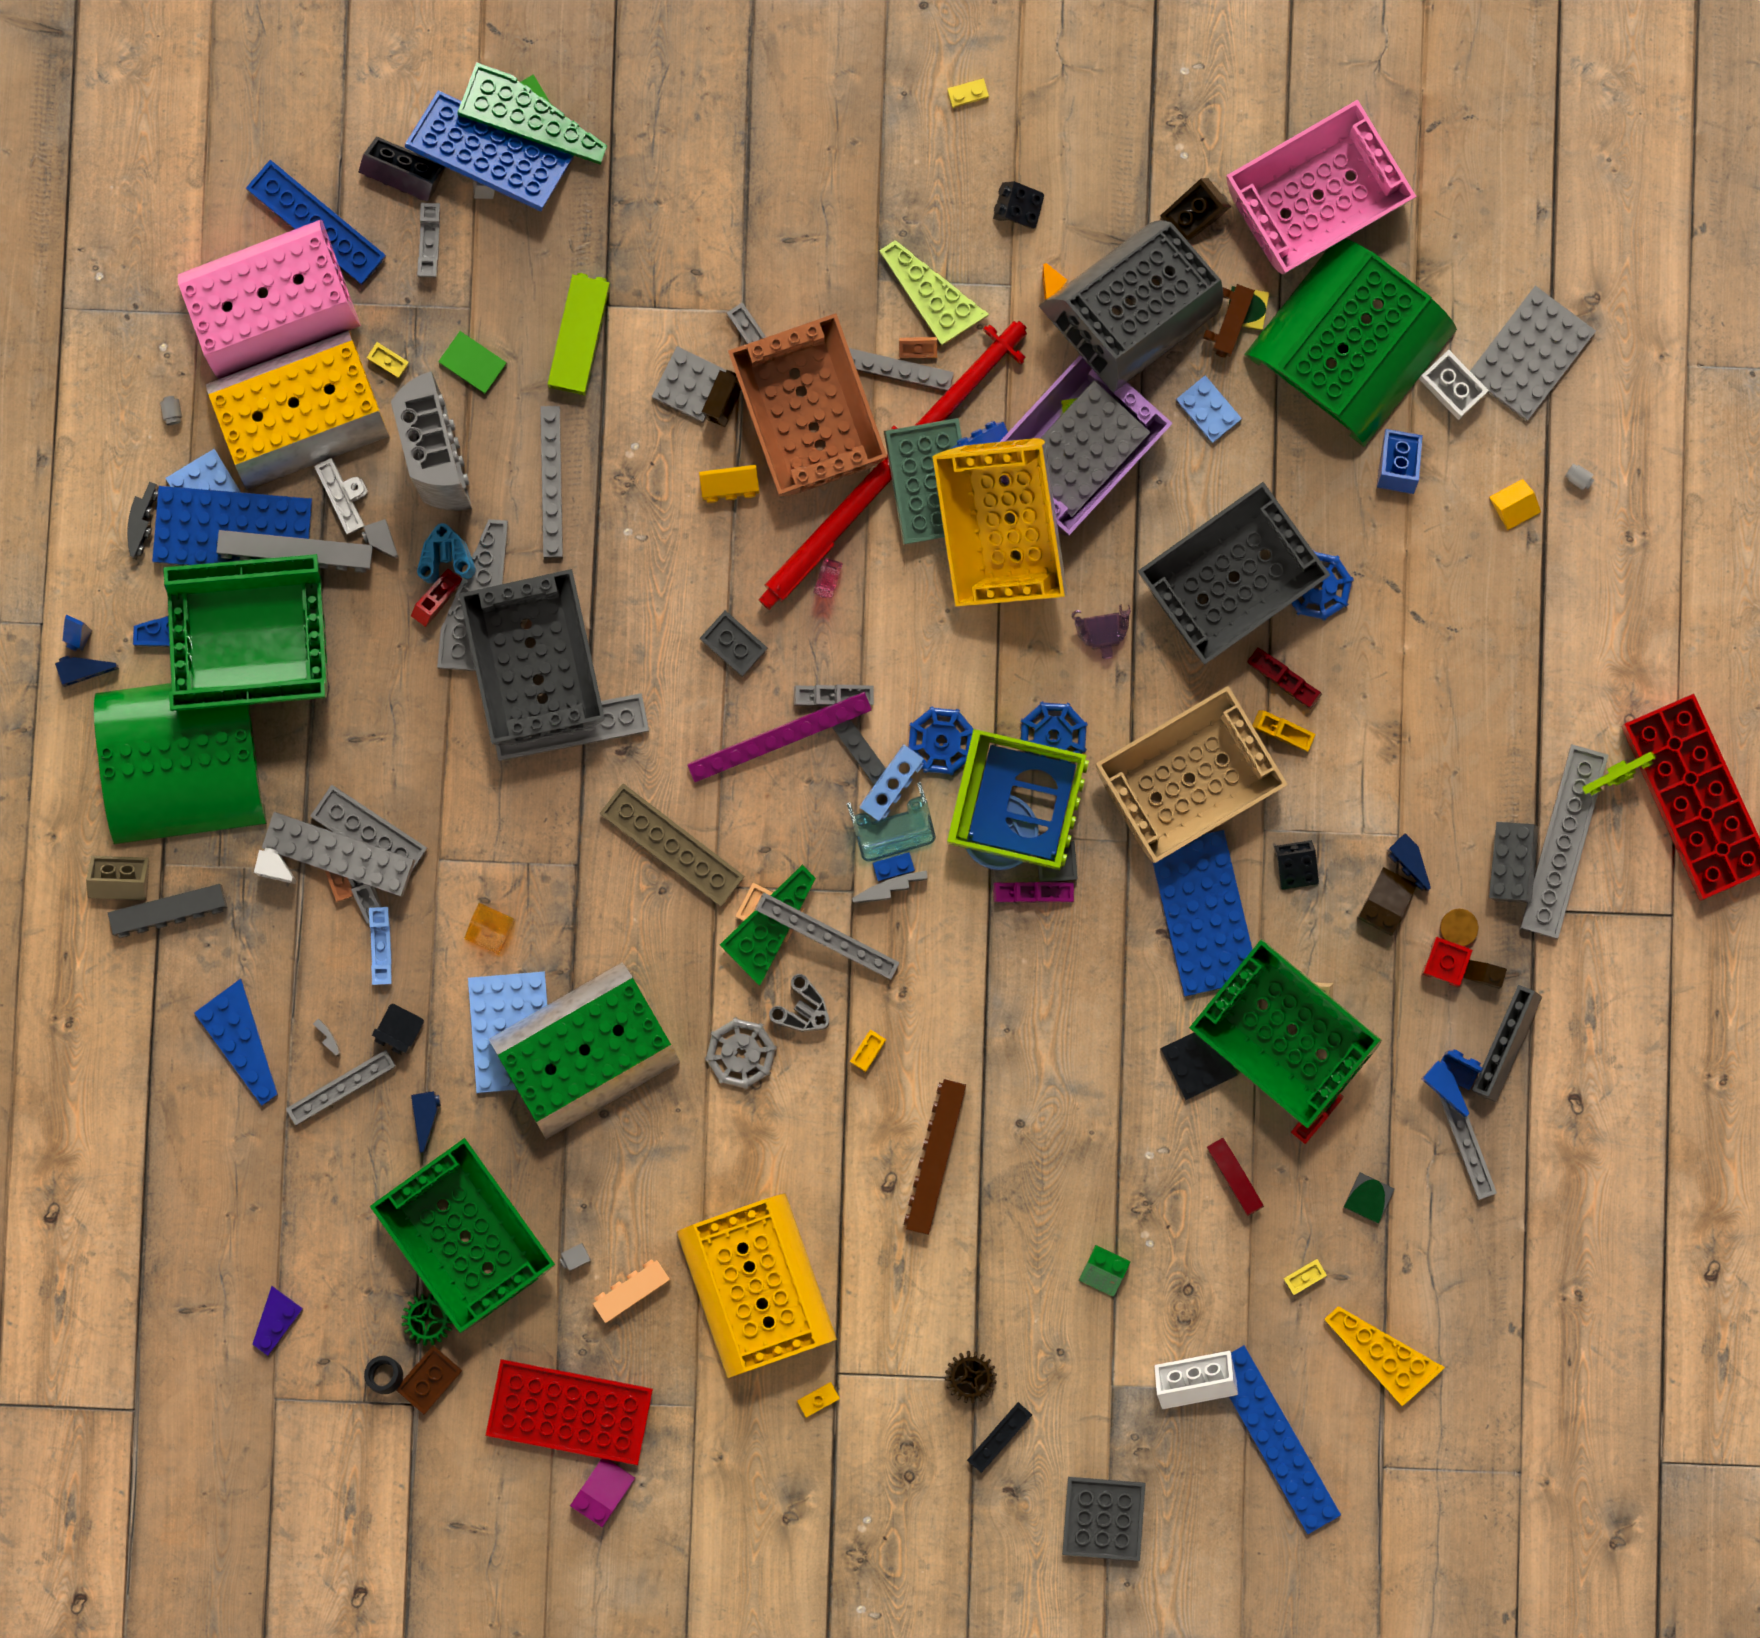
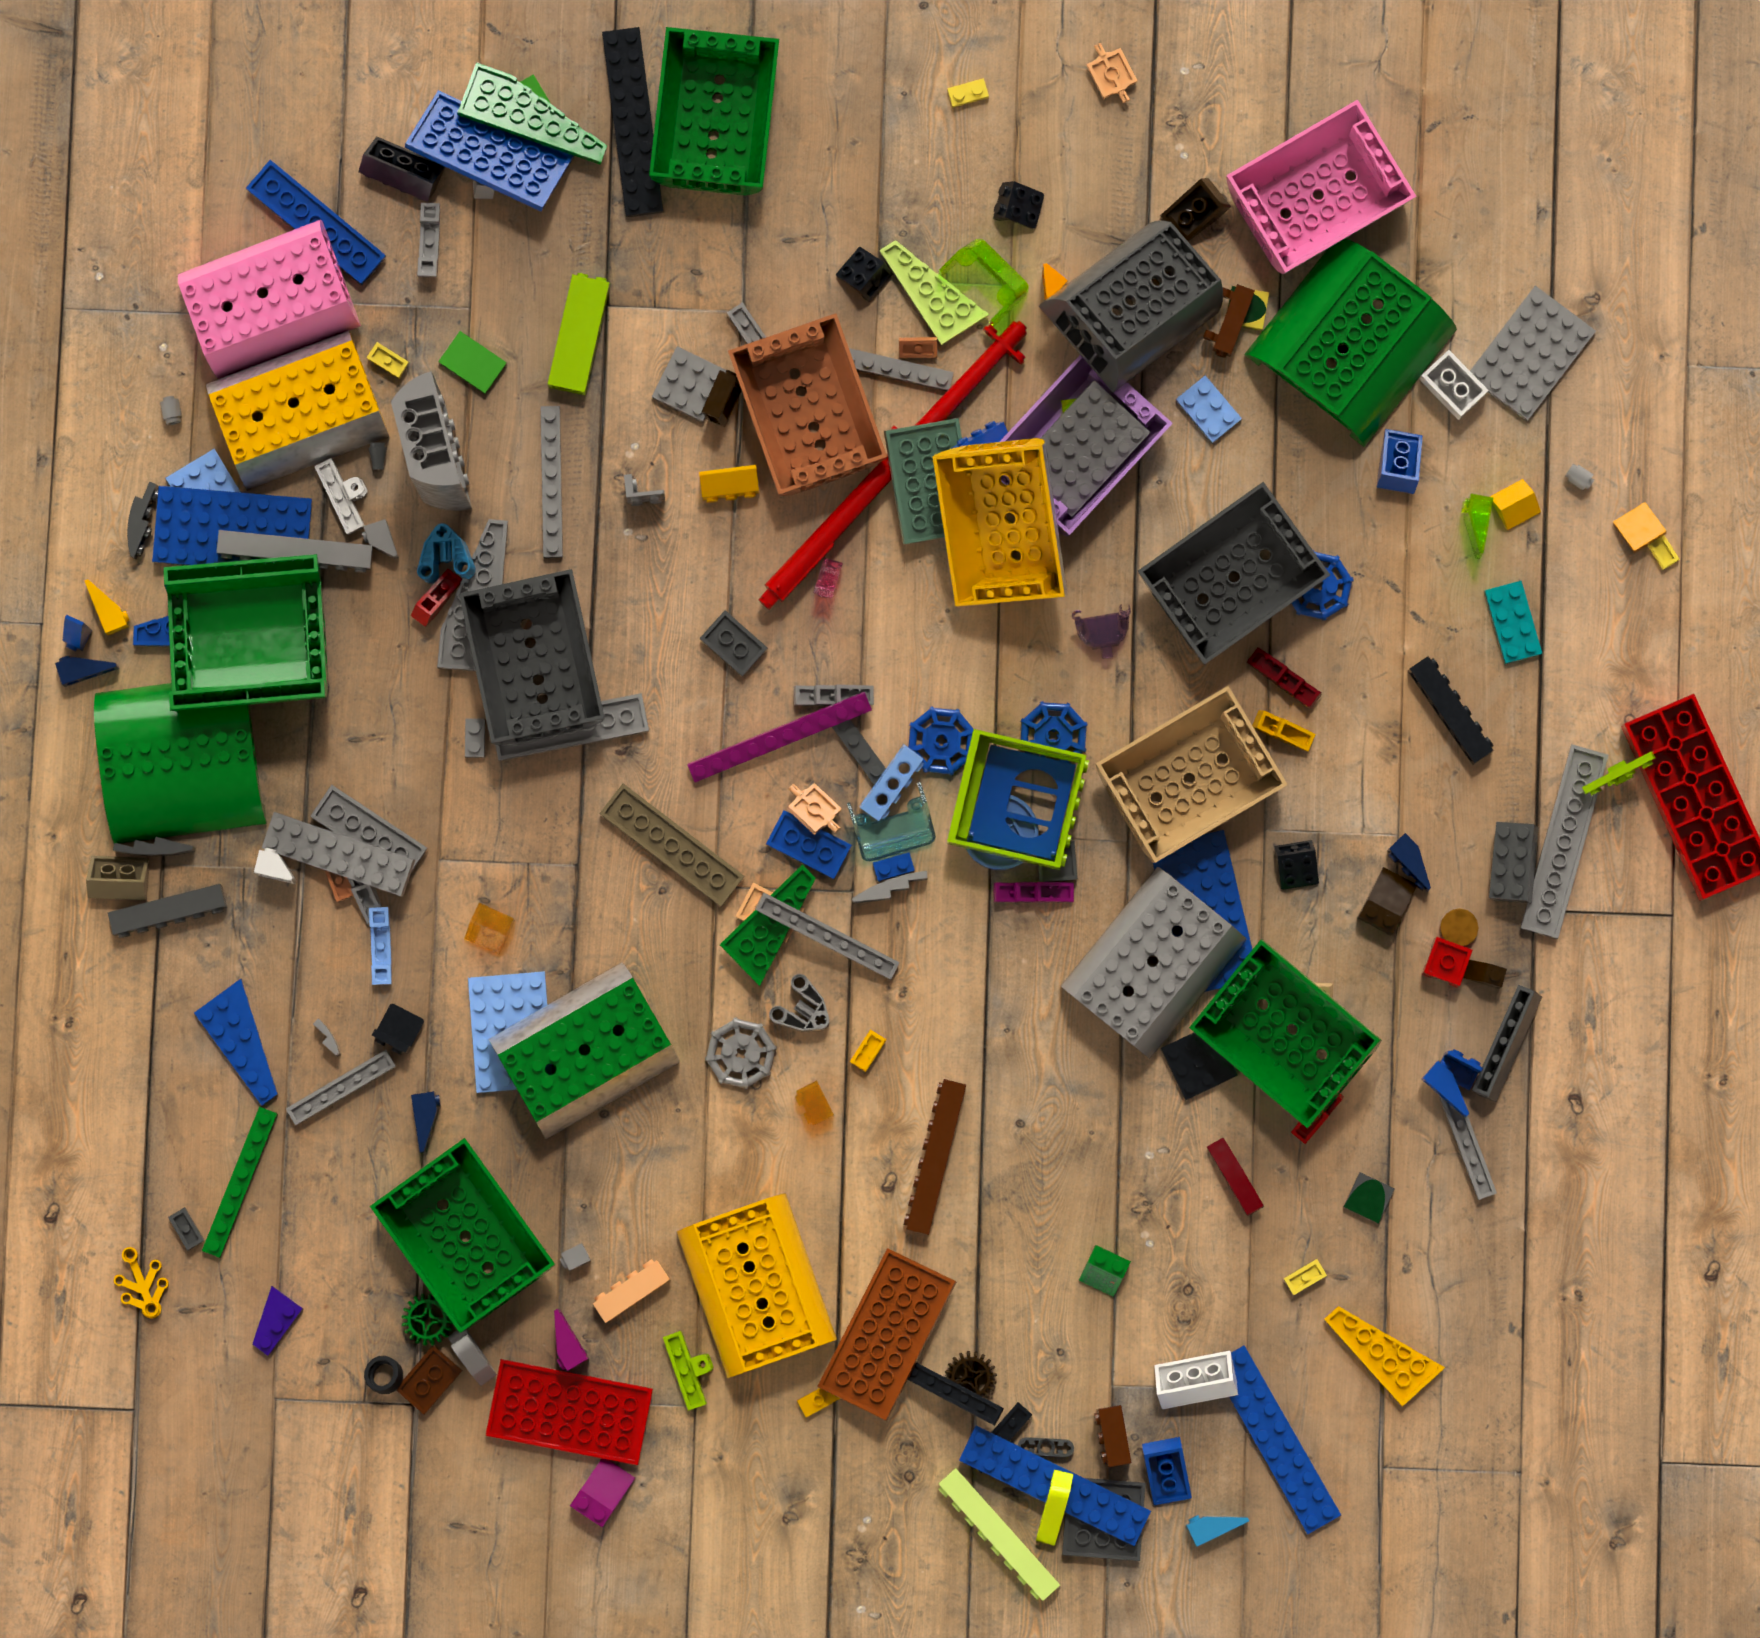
none -> yellow slope [84,579,130,636]
none -> dark grey slope [113,837,195,857]
none -> yellow plant [113,1247,169,1319]
none -> dark grey plate [168,1207,205,1251]
none -> green plate [202,1106,278,1258]
none -> dark grey cone [368,443,387,470]
none -> light grey connector [448,1330,497,1386]
none -> light grey plate [465,719,485,758]
none -> magenta slope [554,1309,589,1371]
none -> black plate [602,27,664,217]
none -> light grey bracket [624,474,665,506]
none -> green slope [649,27,780,196]
none -> lime plate [663,1330,714,1411]
none -> blue plate [766,810,852,879]
none -> light nougat plate [787,783,842,835]
none -> clear yellow brick [795,1081,834,1126]
none -> dark orange plate [817,1248,957,1421]
none -> black bracket [836,247,893,302]
none -> black plate [908,1362,1004,1426]
none -> yellowish green brick [938,1468,1060,1600]
none -> clear neon green windscreen [939,239,1029,327]
none -> blue plate [959,1425,1151,1546]
none -> dark grey beam [1018,1437,1074,1457]
none -> neon yellow beam [1036,1469,1073,1546]
none -> light grey slope [1061,867,1247,1059]
none -> light nougat plate [1087,43,1137,103]
none -> reddish brown brick [1094,1405,1132,1467]
none -> blue slope [1142,1437,1192,1505]
none -> dark azure slope [1186,1515,1249,1547]
none -> black brick [1408,656,1494,765]
none -> clear neon green slope [1461,493,1494,559]
none -> teal plate [1484,580,1542,664]
none -> tile [1613,502,1666,553]
none -> light yellow tile [1647,535,1680,570]

